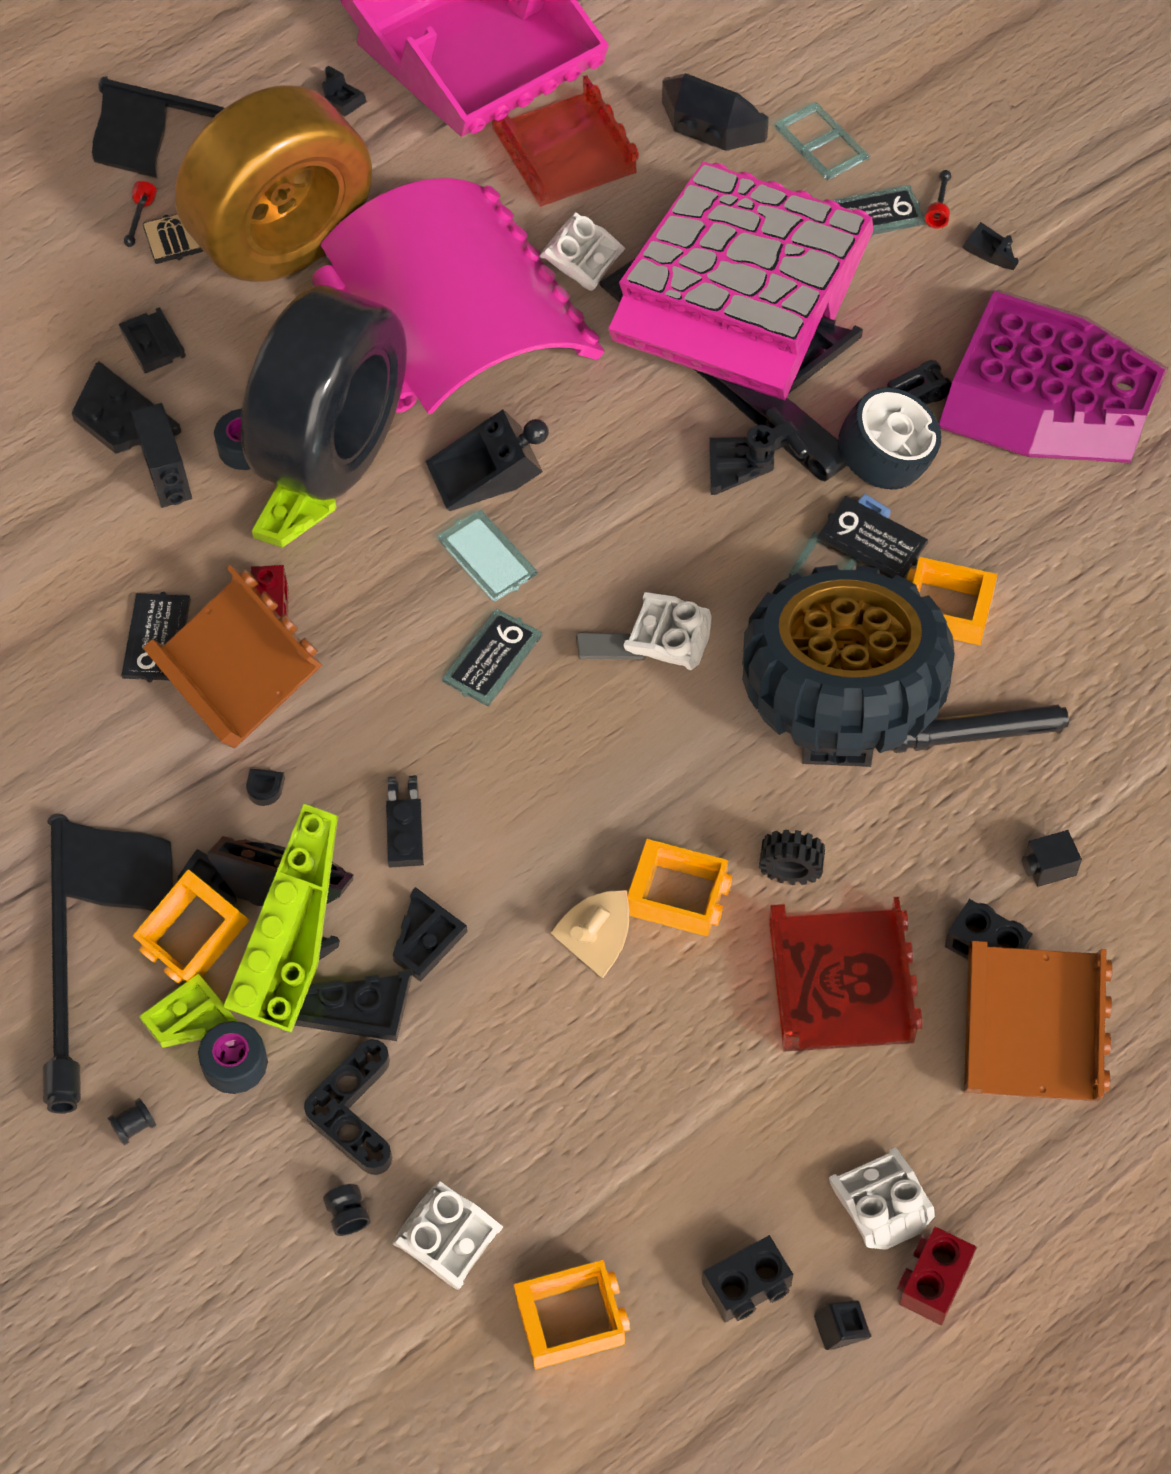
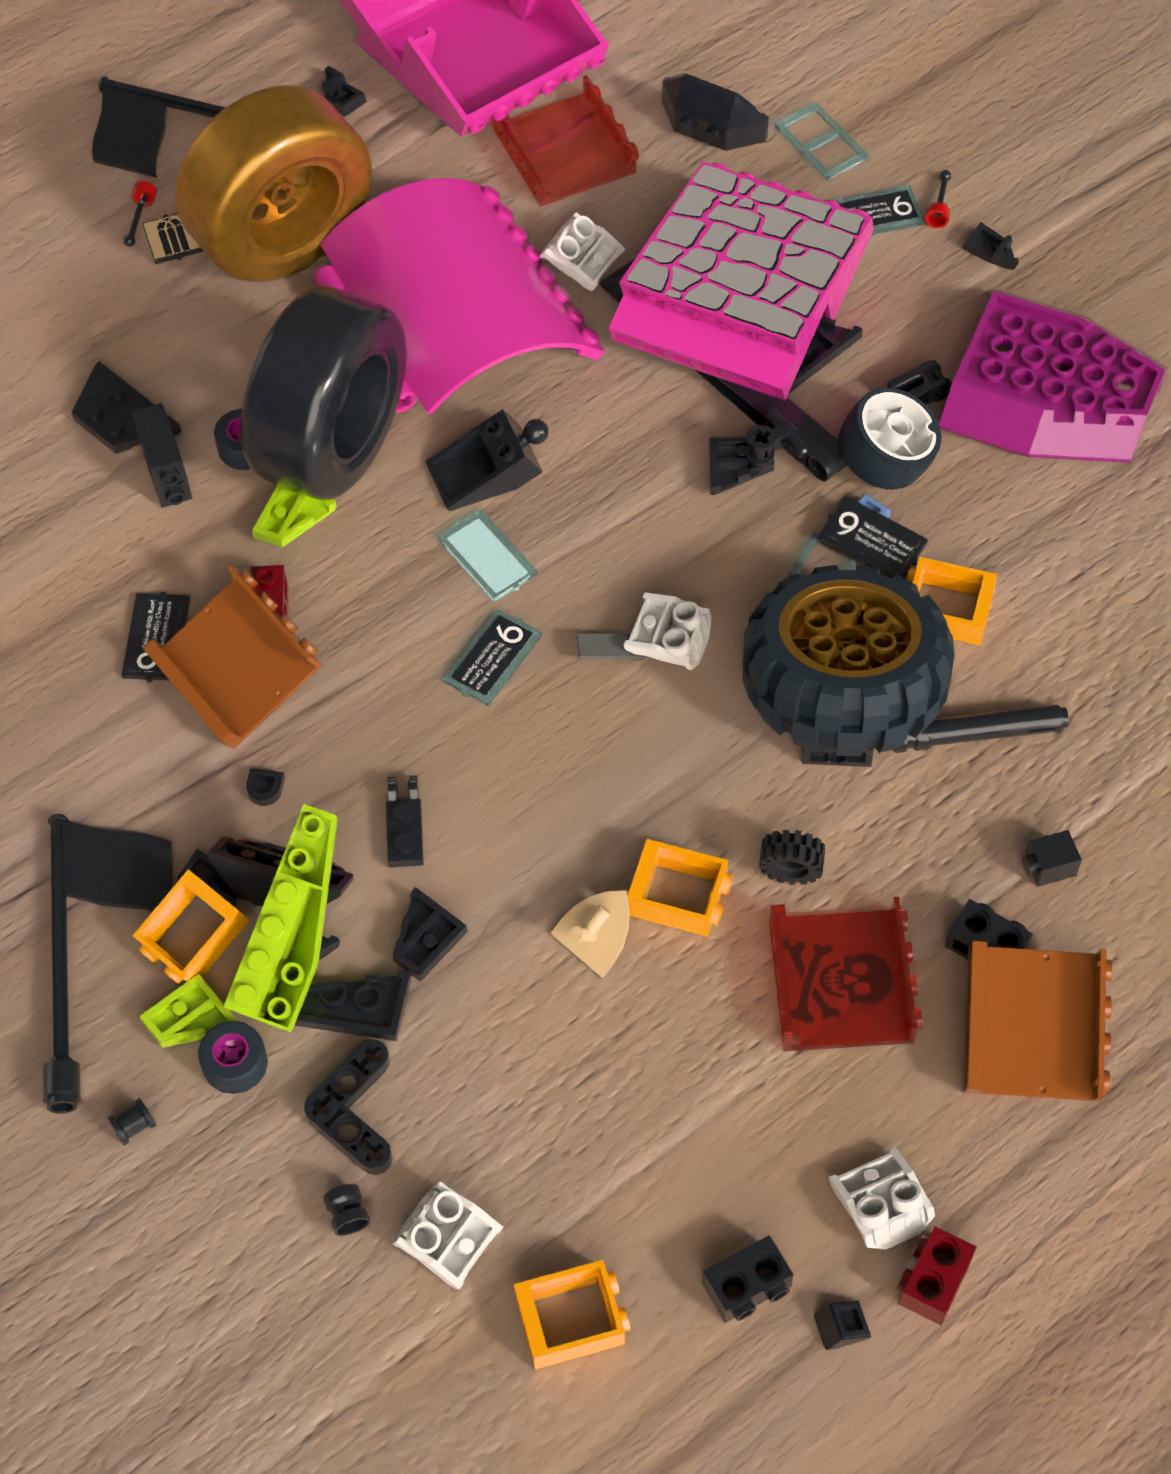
black plate [119,307,186,374] -> none

